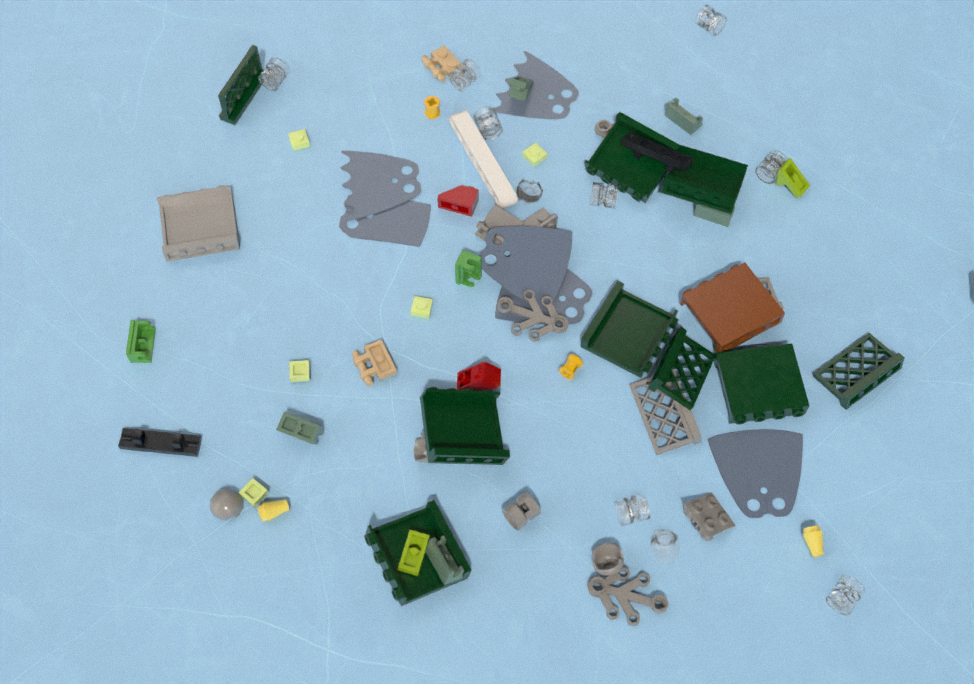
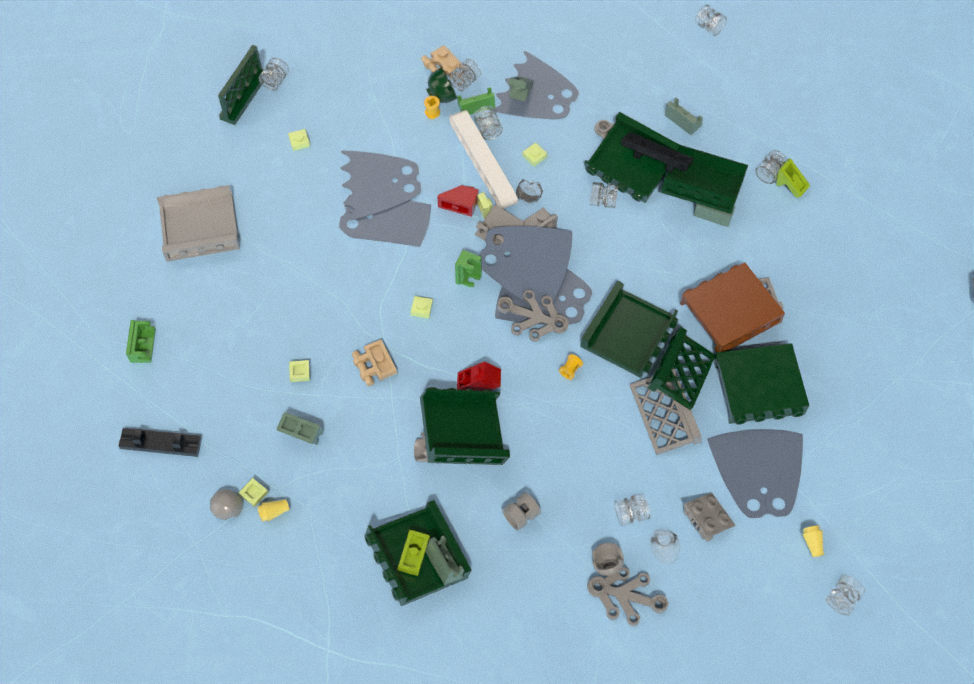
dark green fence [813,333,905,410] -> none
none -> dark green cylinder [426,67,457,103]
none -> bright green hinge [457,87,495,115]
none -> yellowish green plate [477,192,492,218]

